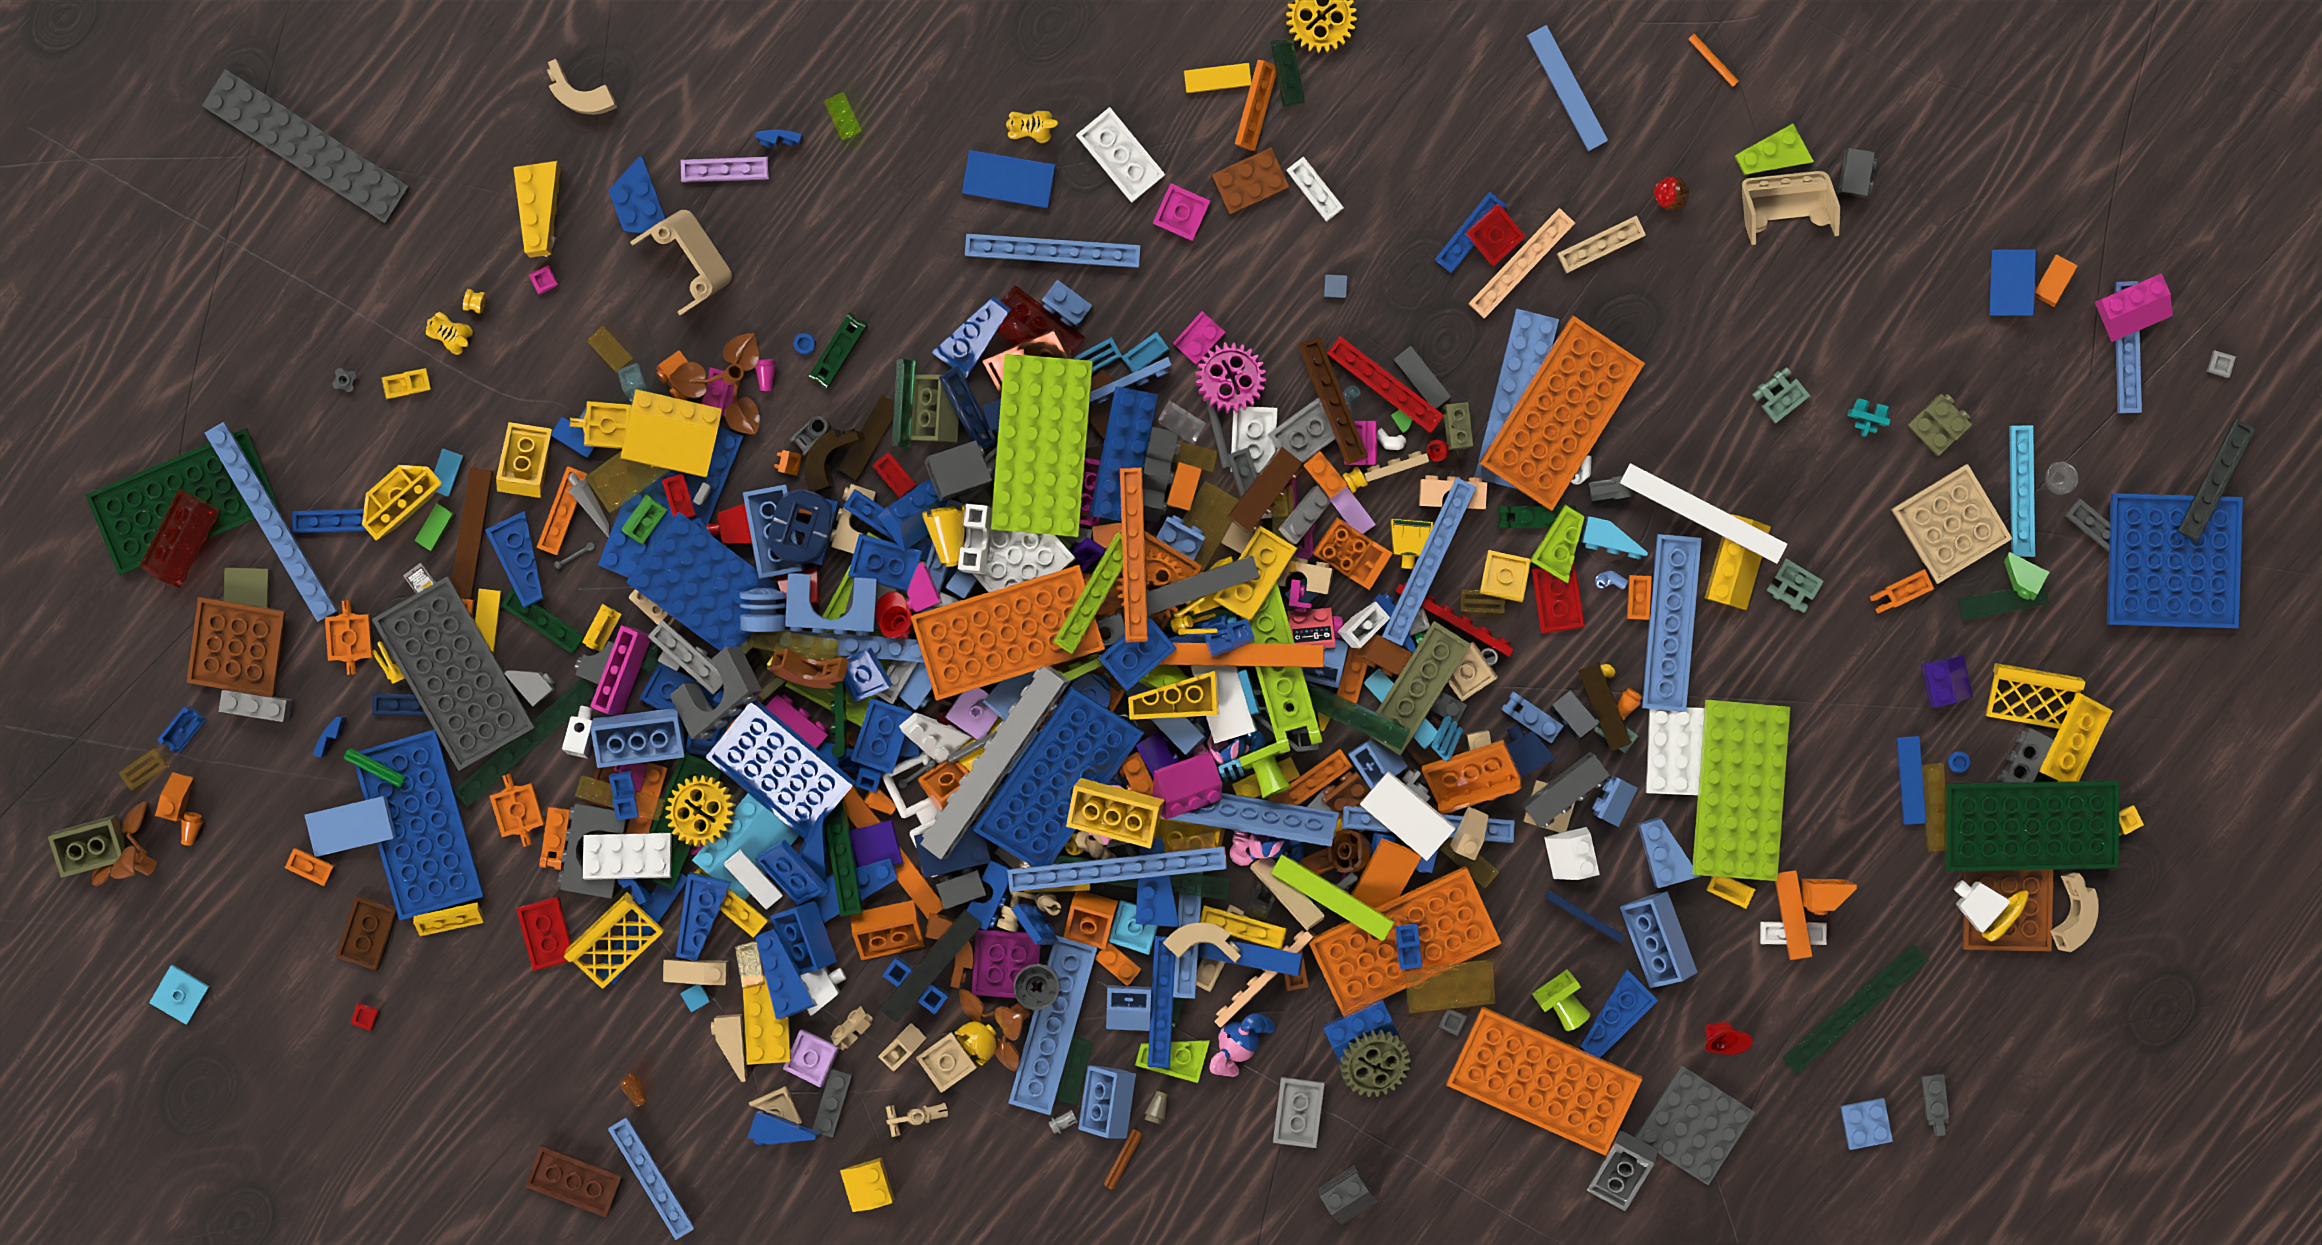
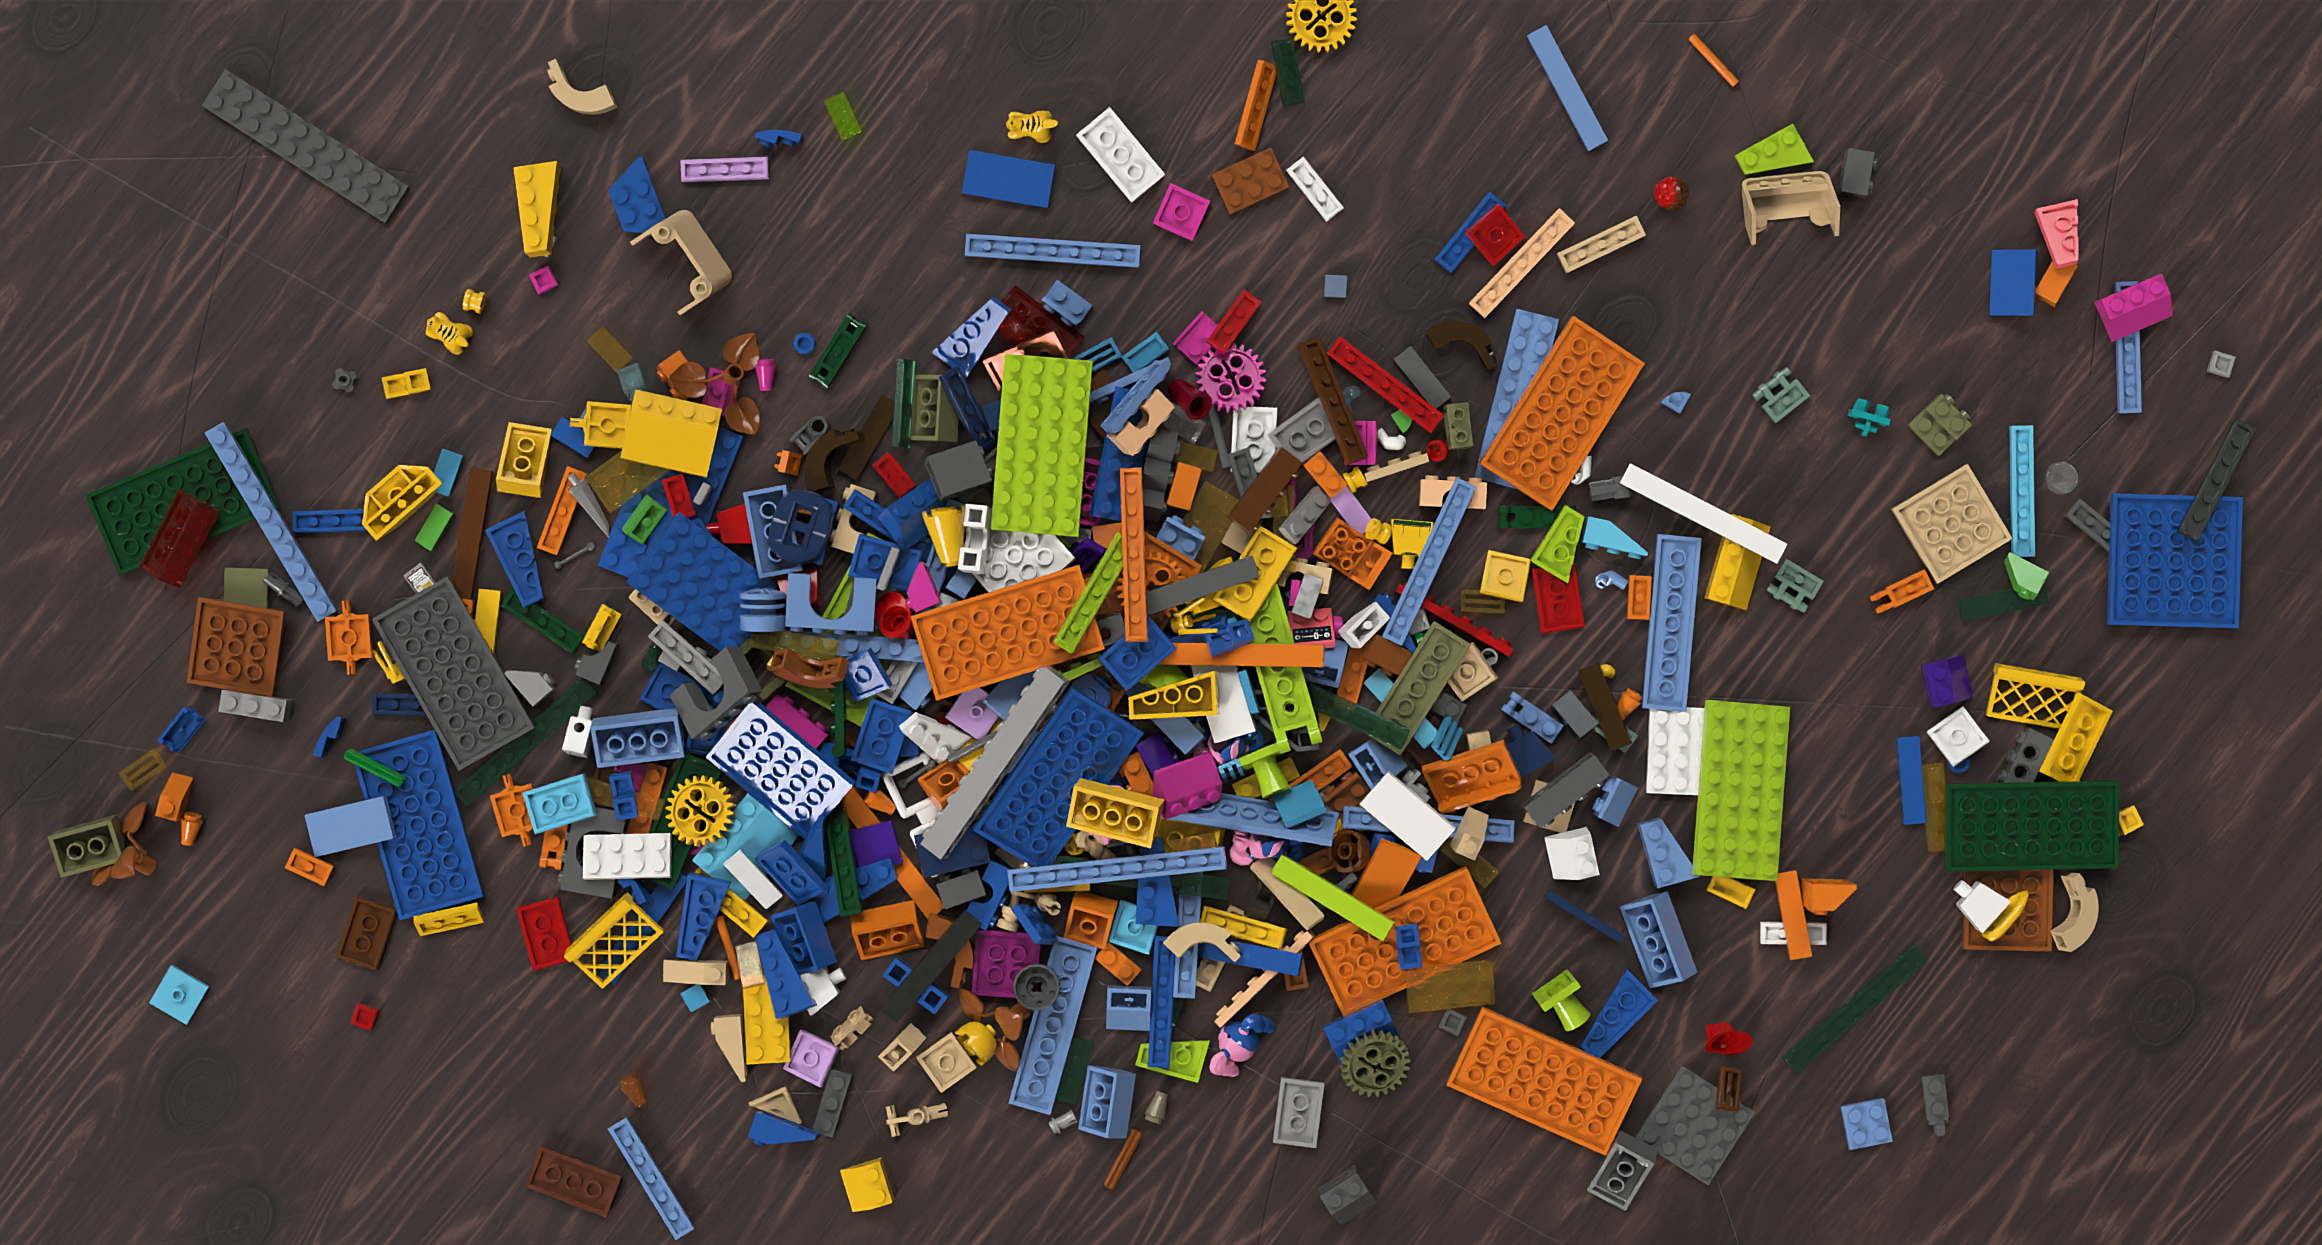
dark pink brick [590,625,651,716] -> none
yellow tile [1184,63,1251,93] -> none
none -> dark grey axle [262,571,303,606]
none -> medium azure tile [523,773,597,834]
none -> orange bar [715,915,743,980]
none -> light grey tile [876,546,901,591]
none -> medium blue plate [1100,360,1170,434]
none -> light nougat arch [1107,388,1175,456]
none -> dark red plant [1168,378,1212,420]
none -> red plate [1206,289,1261,355]
none -> dark azure tile [1271,780,1327,828]
none -> flat silver sticker [1292,574,1323,619]
none -> yellow wheel [1365,518,1392,544]
none -> dark brown arch [1425,320,1497,371]
none -> medium blue tile [1661,392,1691,414]
none -> reddish brown tile [1715,1066,1743,1114]
none -> white tile [1927,706,1989,767]
none -> coral wing [2035,199,2079,269]

